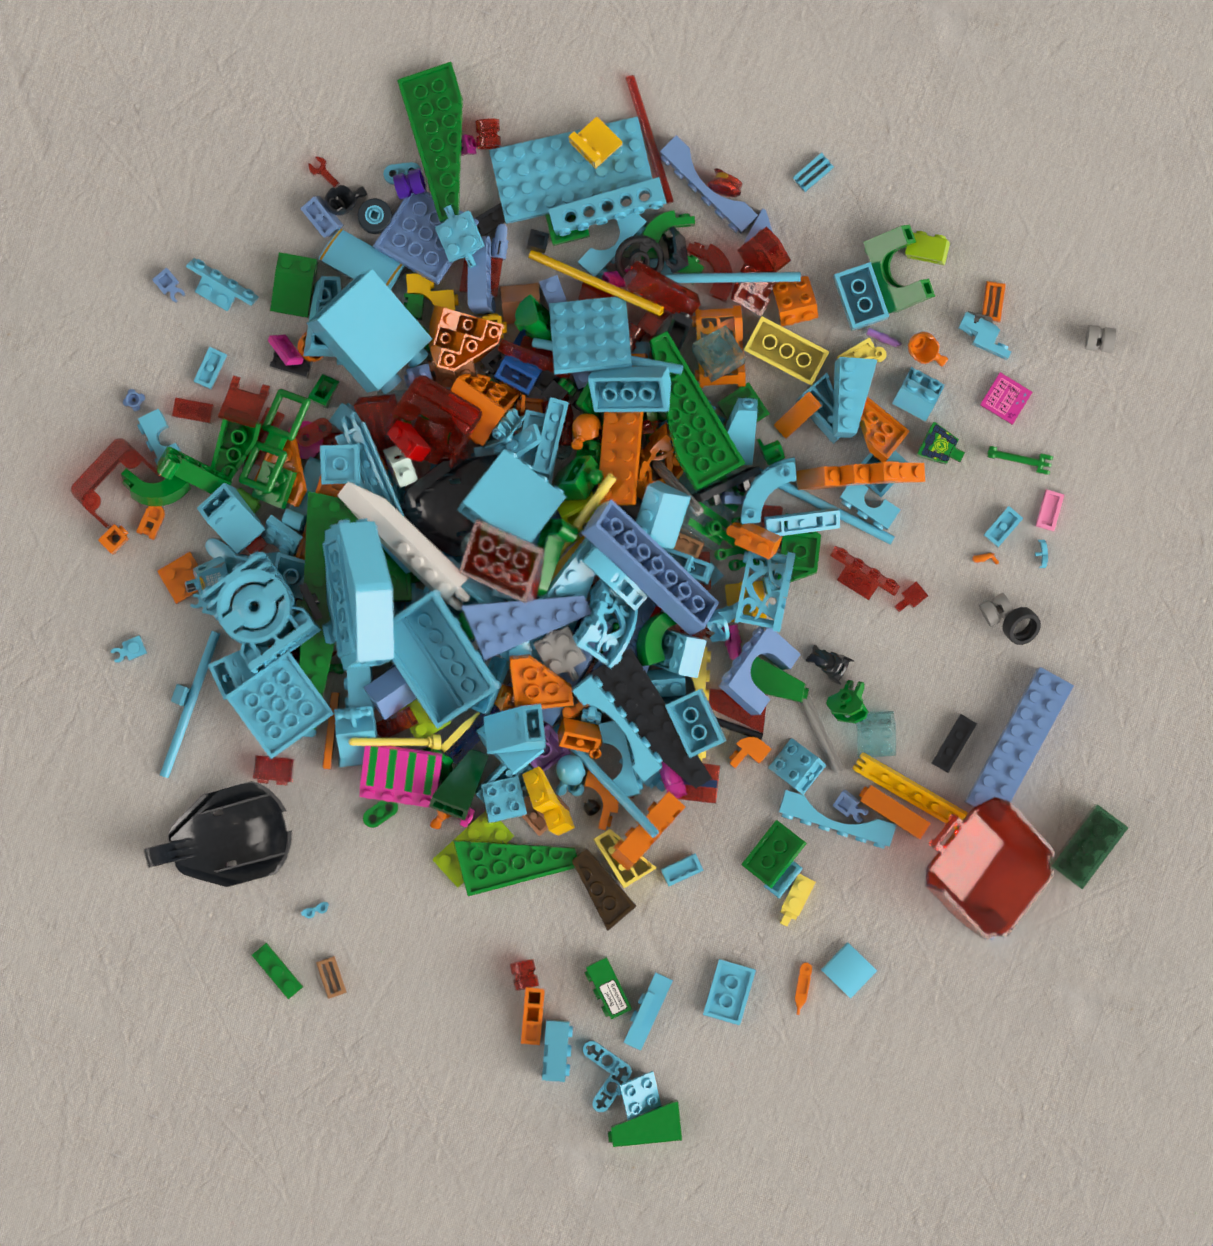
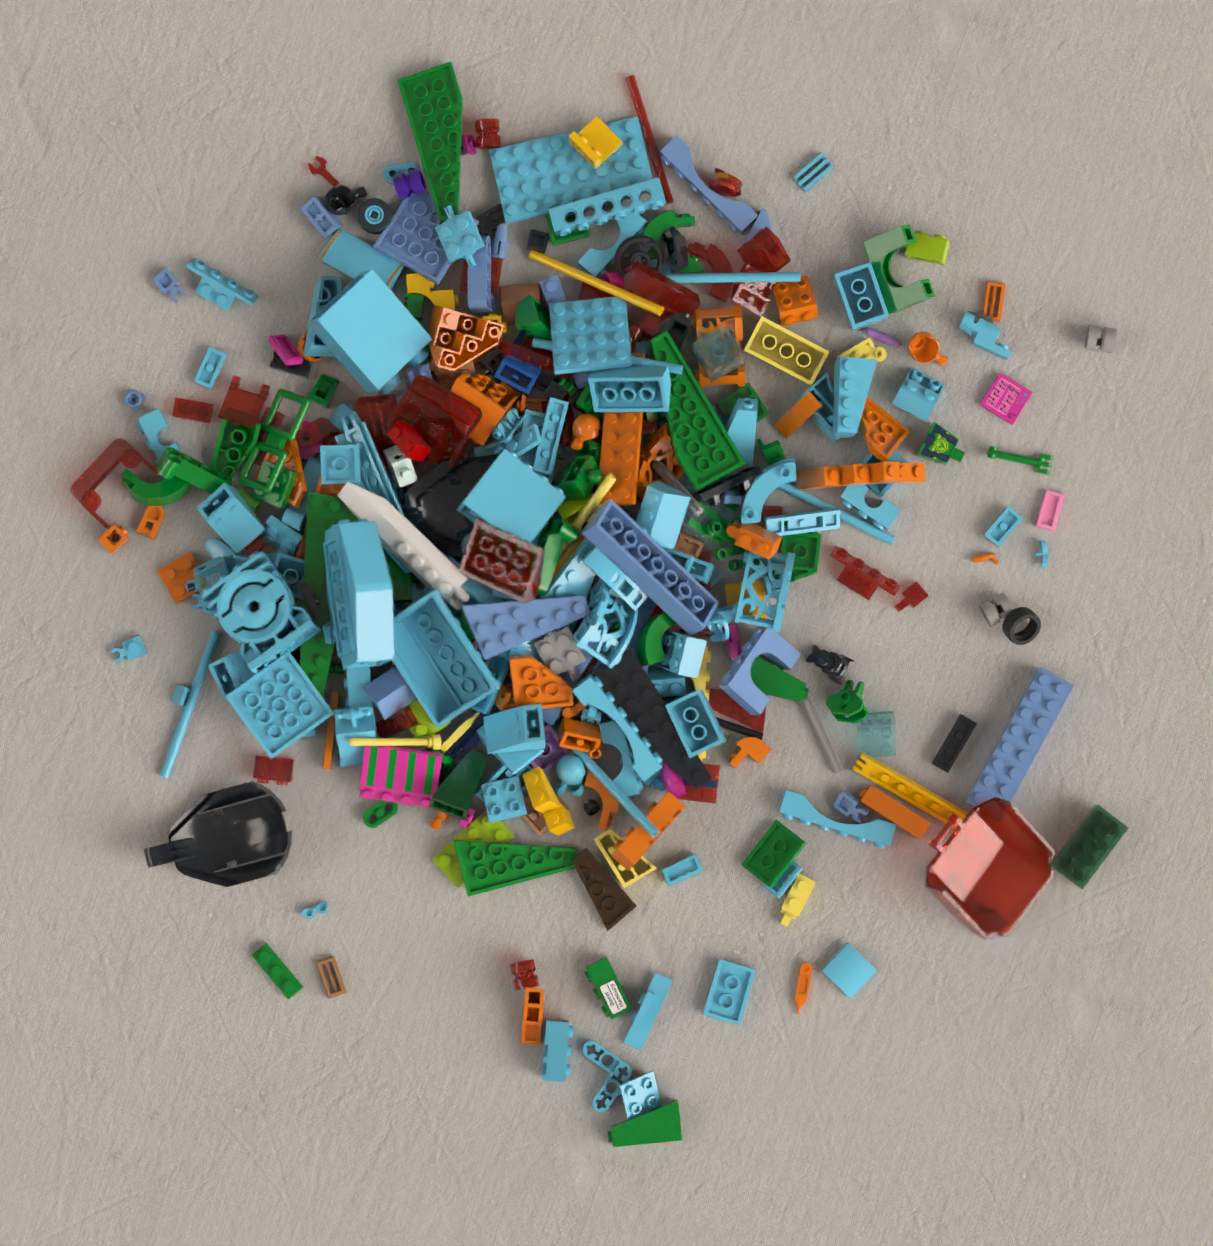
green slope [270,252,318,318] -> none
medium azure bracket [769,738,827,795] -> none

